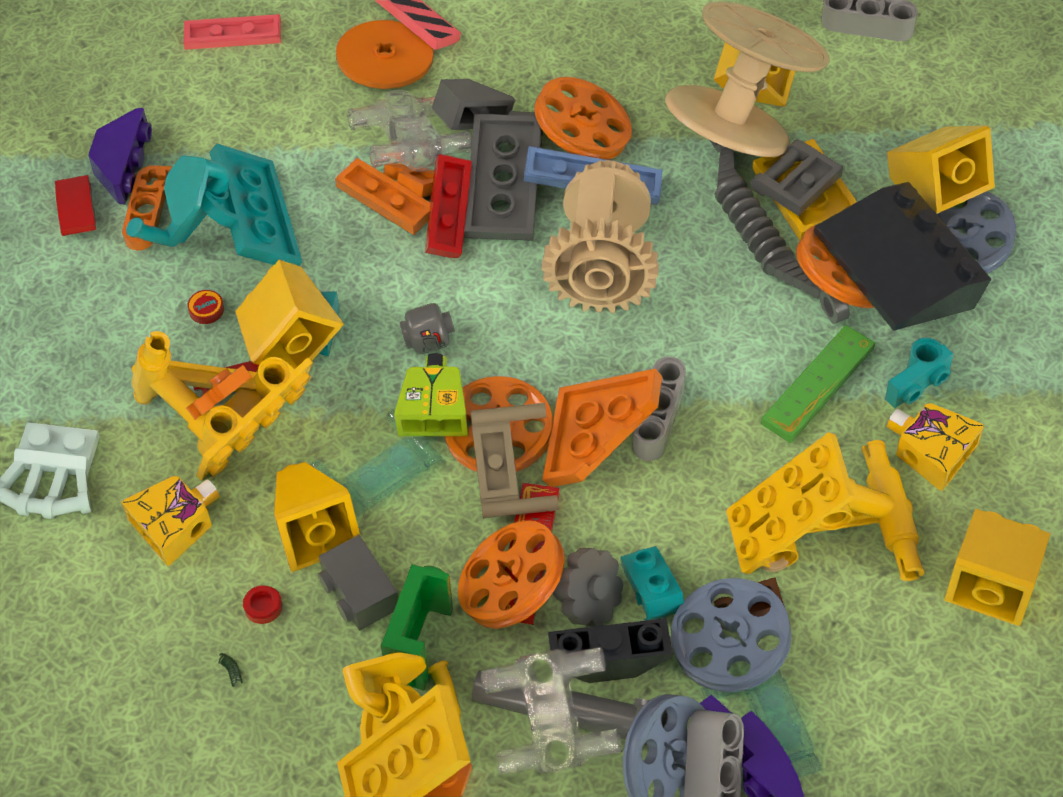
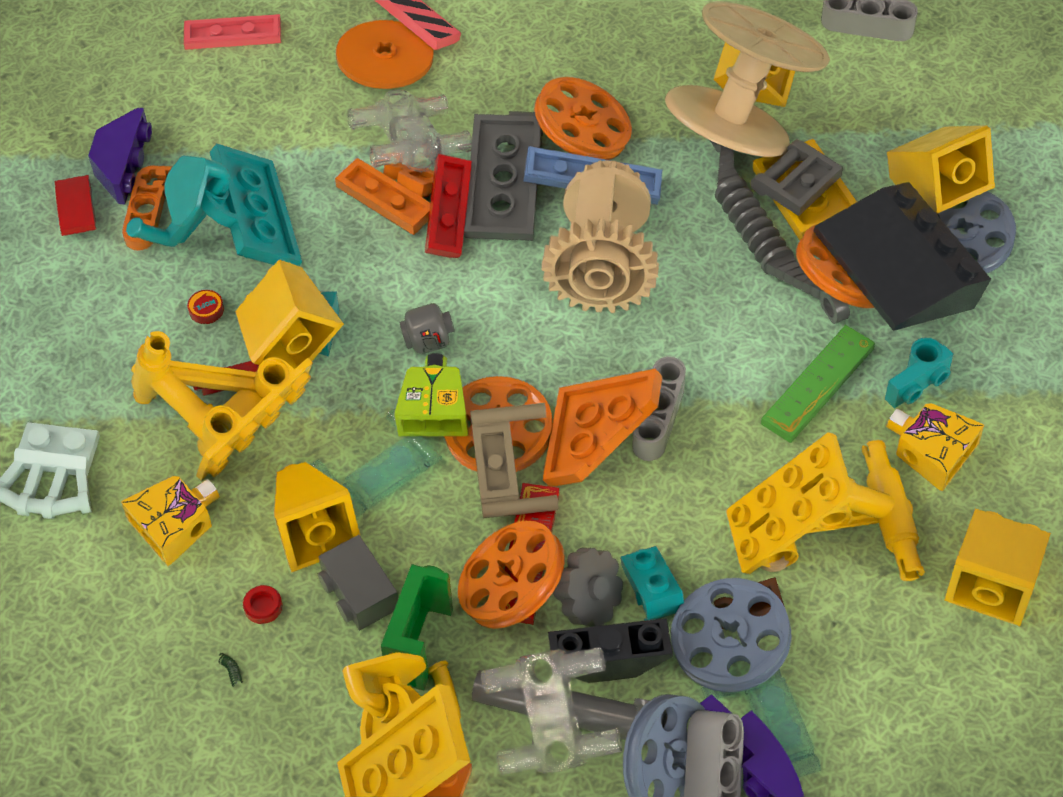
orange plate [186,365,252,420] -> none
dark grey slope [432,79,516,130] -> none

